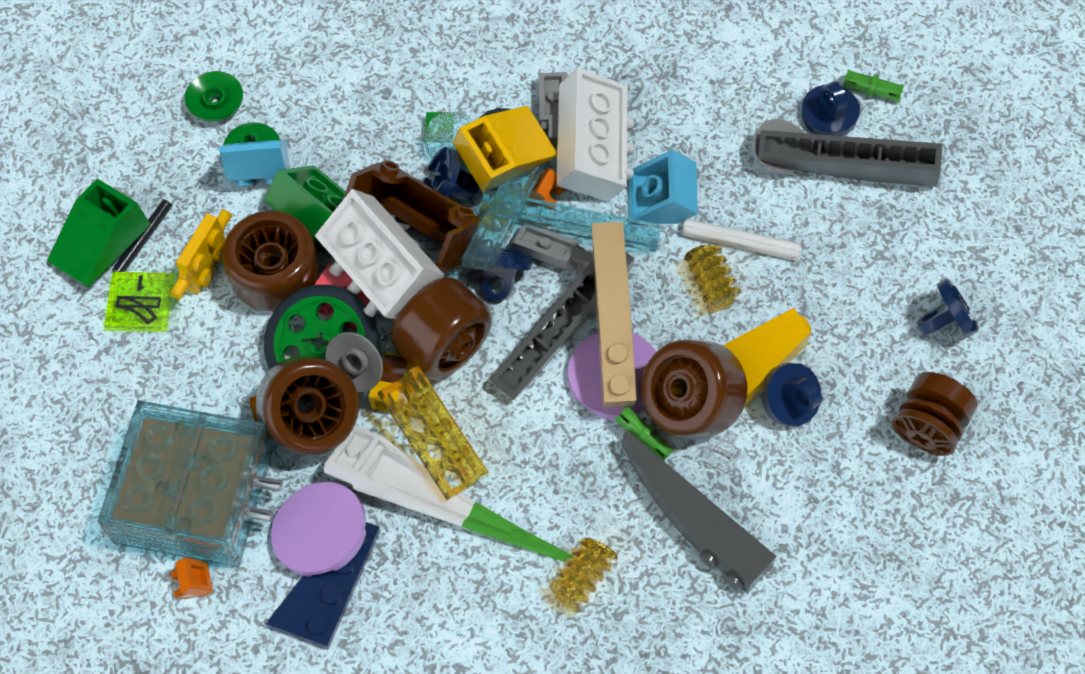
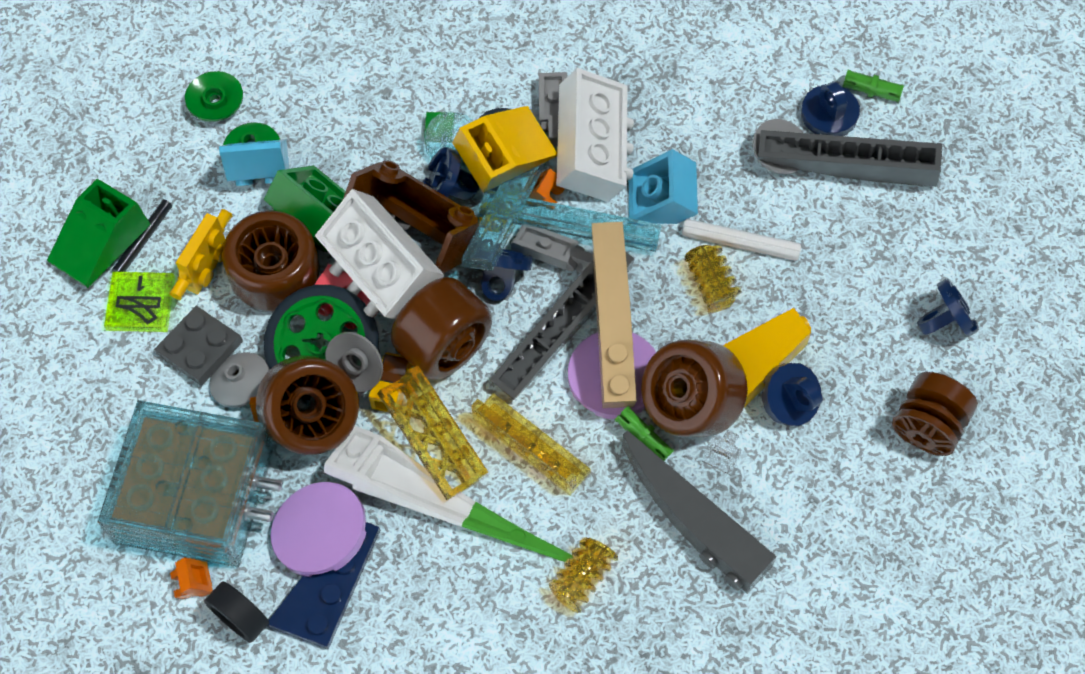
none -> dark grey plate [154,305,243,386]
none -> black tyre [204,581,269,643]
none -> light grey dish [209,352,269,408]
none -> clear yellow fence [471,393,591,495]

